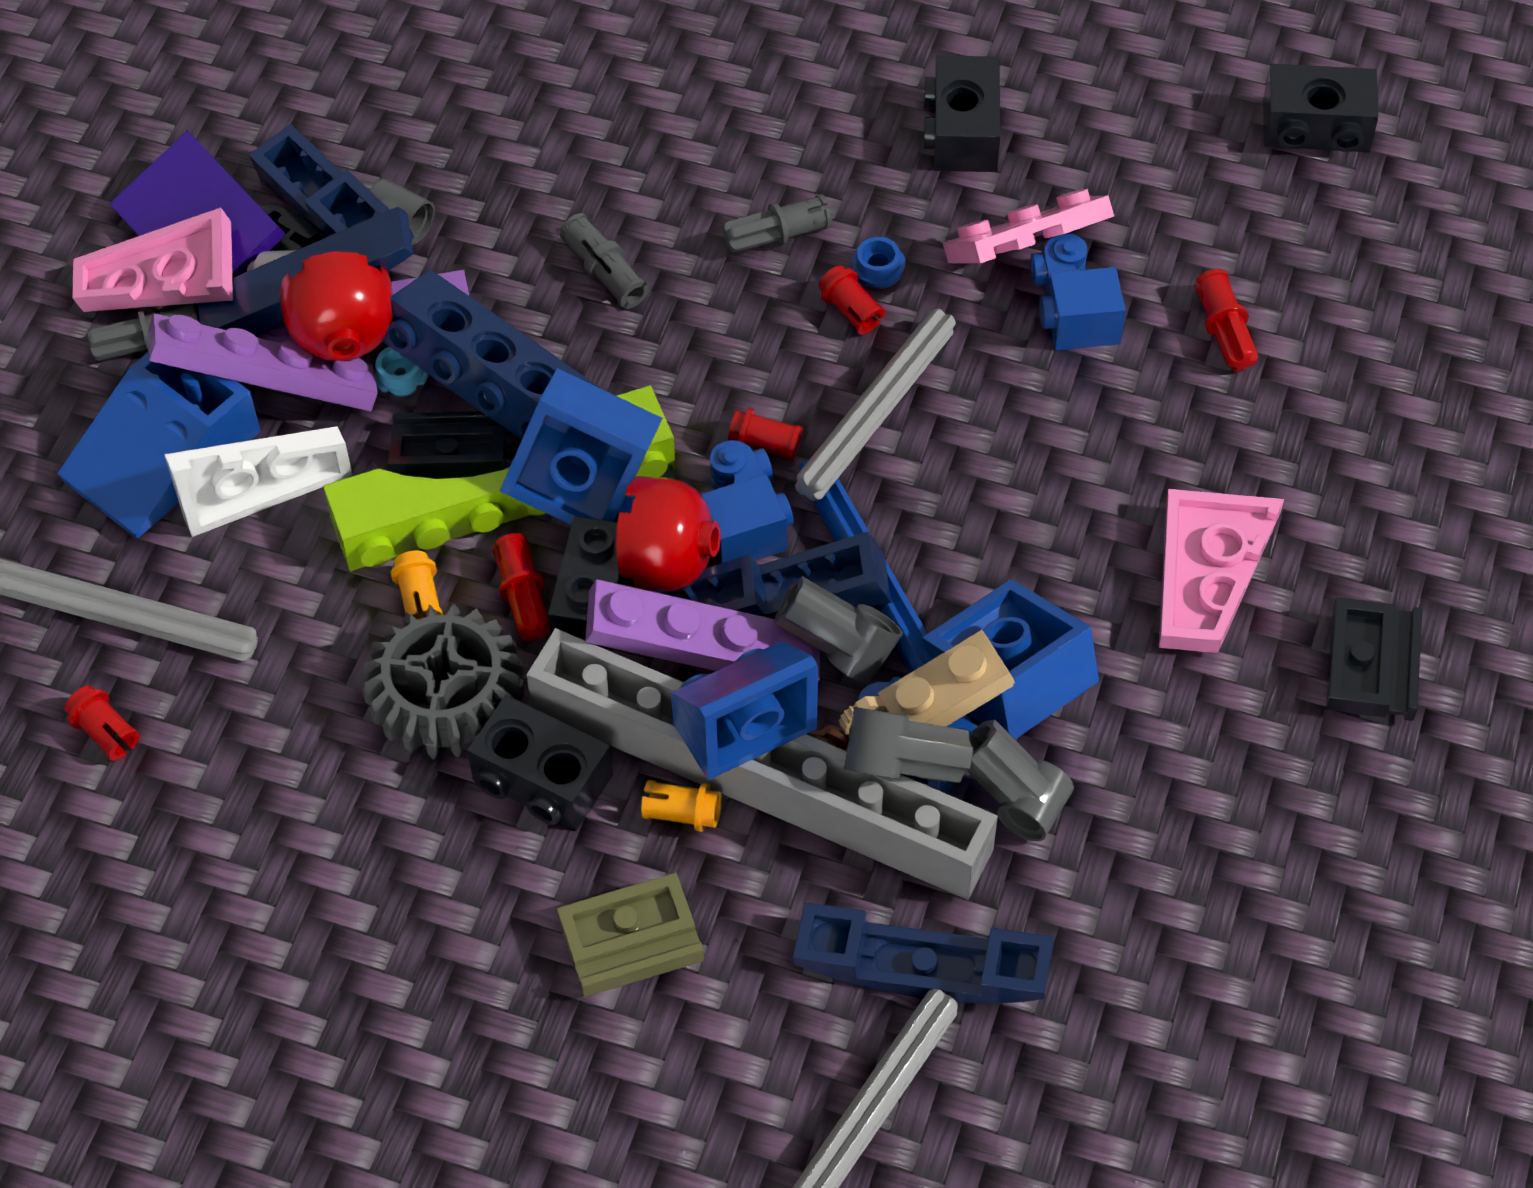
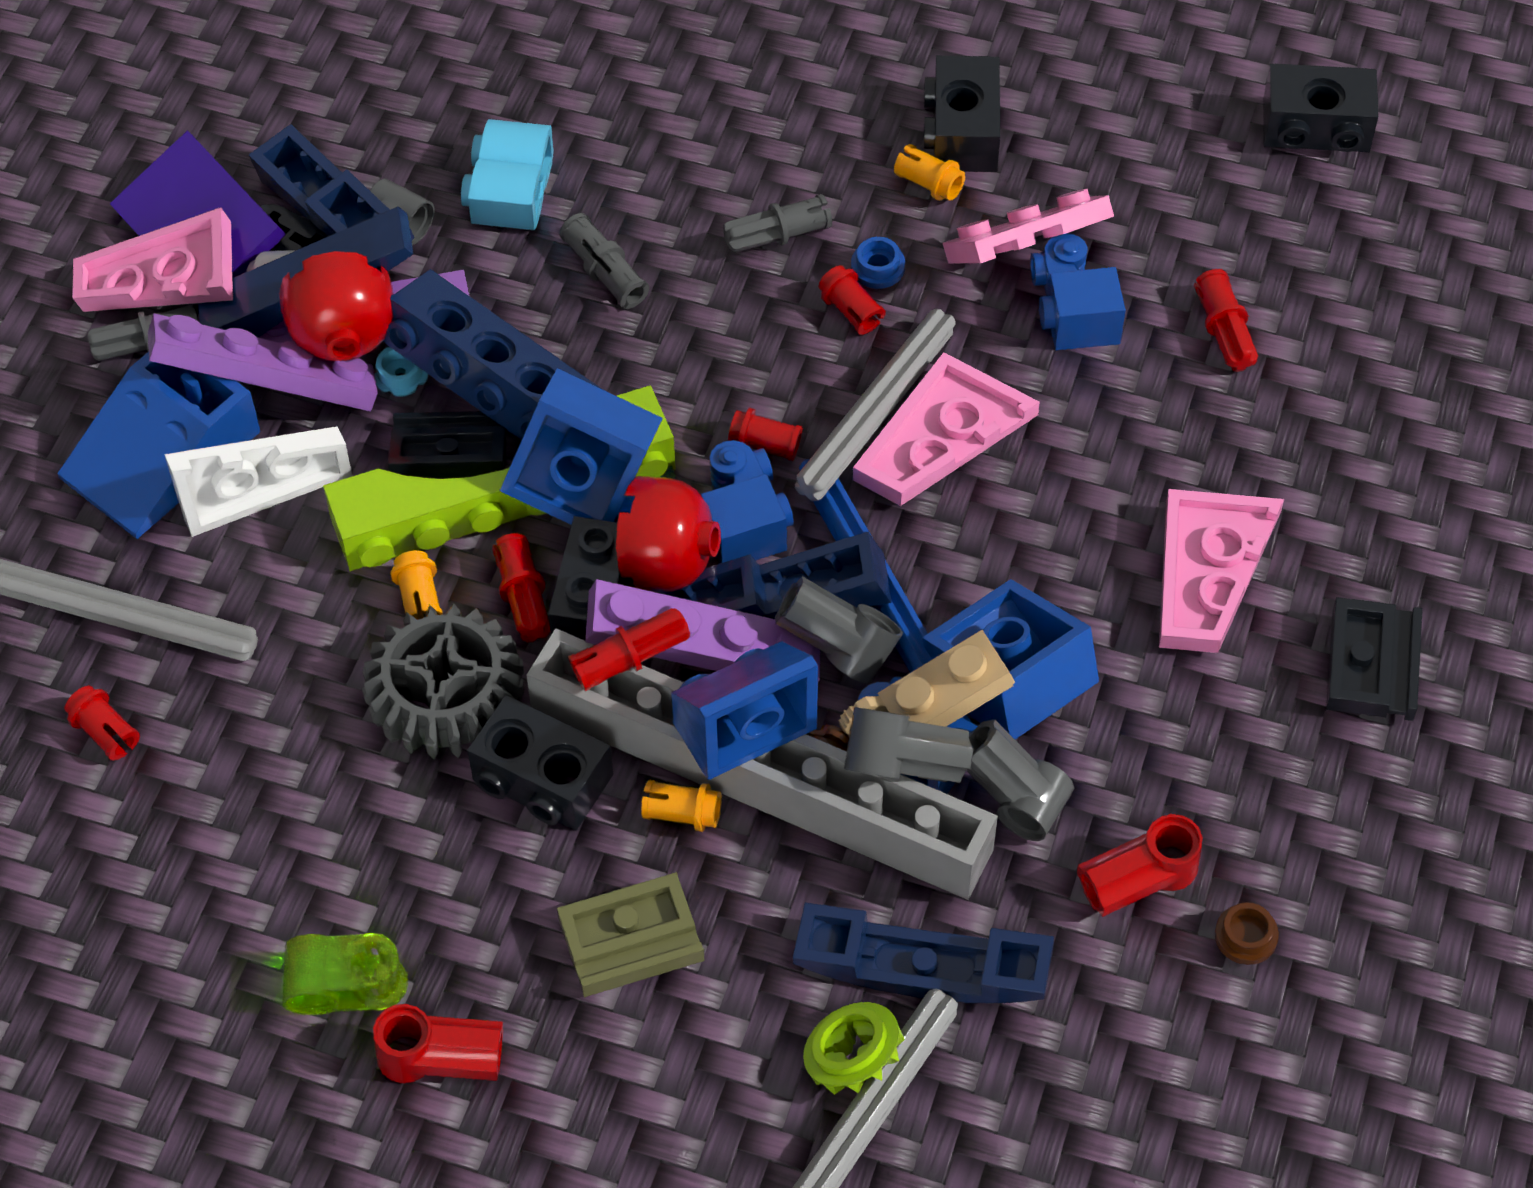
none -> clear neon green piece [282,933,408,1015]
none -> red piece [373,1004,503,1083]
none -> medium azure brick [461,119,554,230]
none -> red axle [568,608,690,692]
none -> lime gear [803,1002,905,1095]
none -> bright pink wing [853,352,1040,506]
none -> light orange pin [894,144,965,201]
none -> red piece [1077,814,1203,917]
none -> reddish brown plate [1215,902,1279,965]

